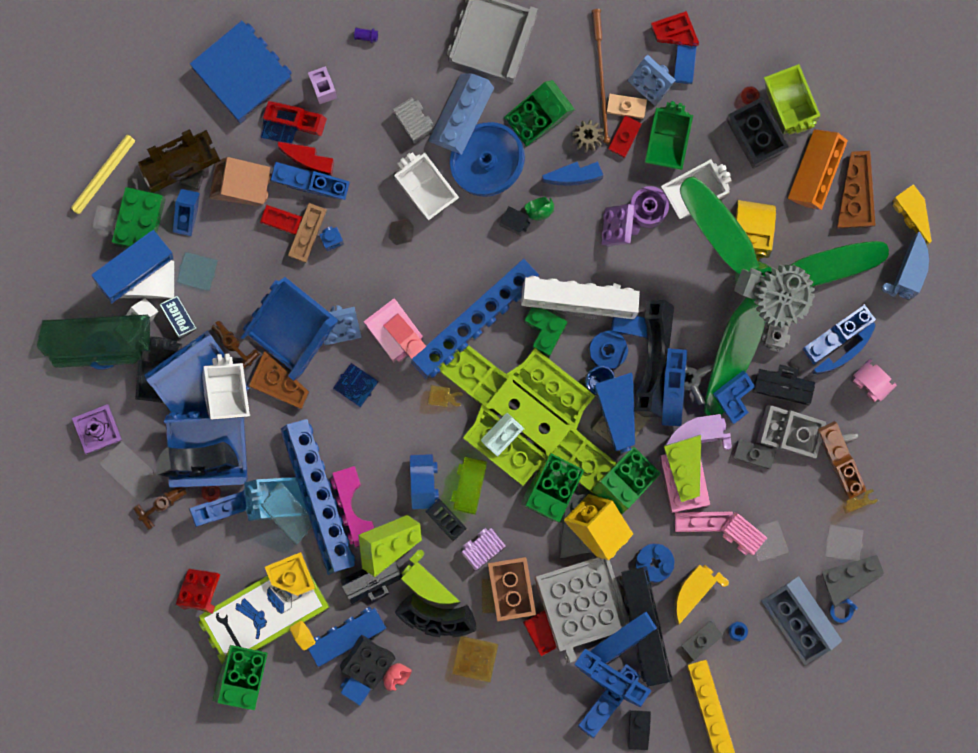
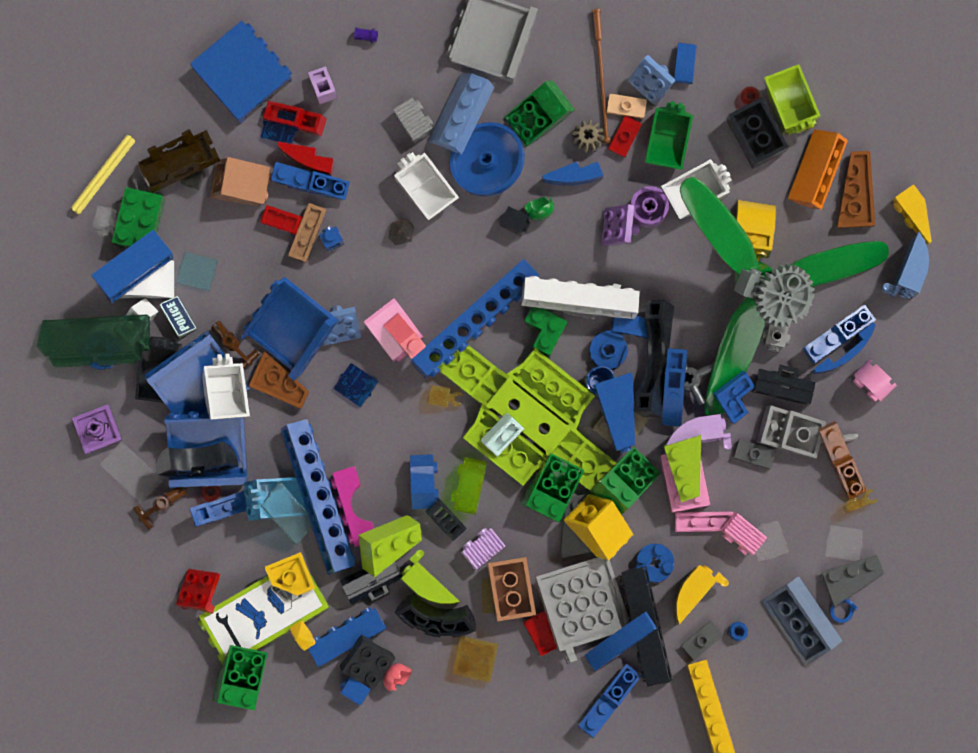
blue slope [173,189,200,236] -> none
blue slope [574,649,651,707] -> none
black slope [628,710,651,750] -> none
red wing [651,11,699,46] -> none

